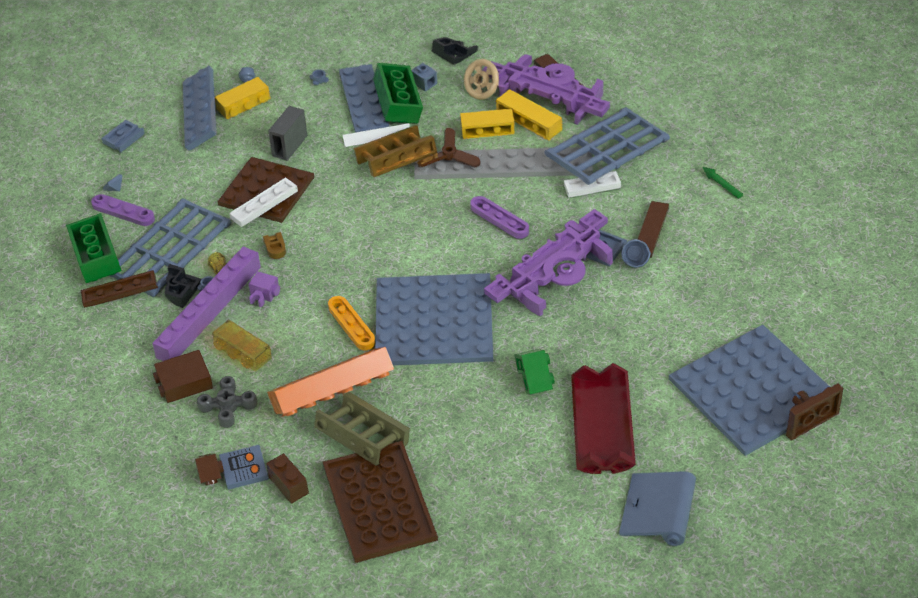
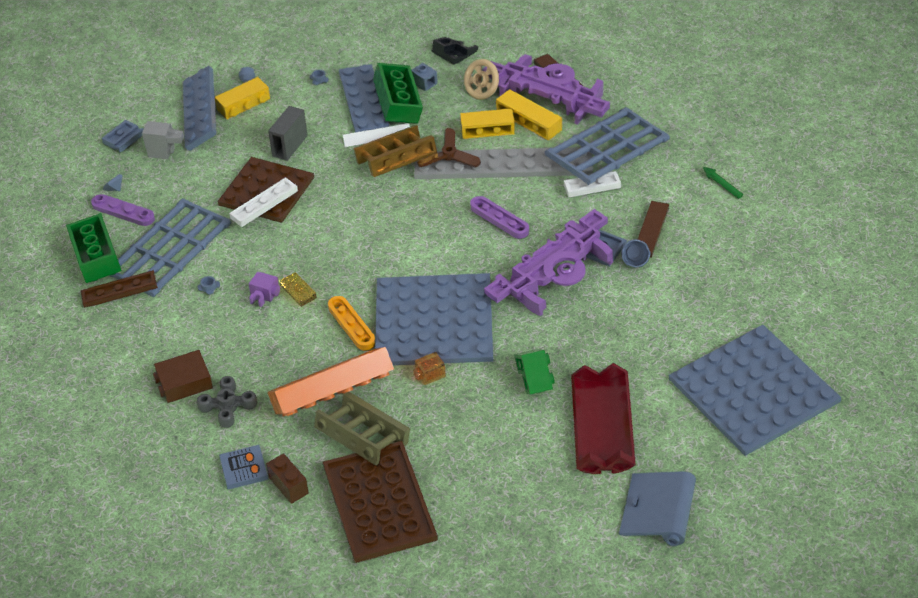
medium lavender brick [152,247,261,361] -> none
black slope [165,264,201,308] -> none
reddish brown brick [194,452,224,485] -> none
clear yellow cone [208,252,227,275] -> none
clear yellow brick [212,319,272,372] -> none
pearl gold plate [263,232,286,259] -> none
reddish brown plate [786,383,844,441] -> none
none -> light grey hinge [142,121,184,159]
none -> clear yellow plate [280,272,317,307]
none -> clear orange brick [413,352,446,386]

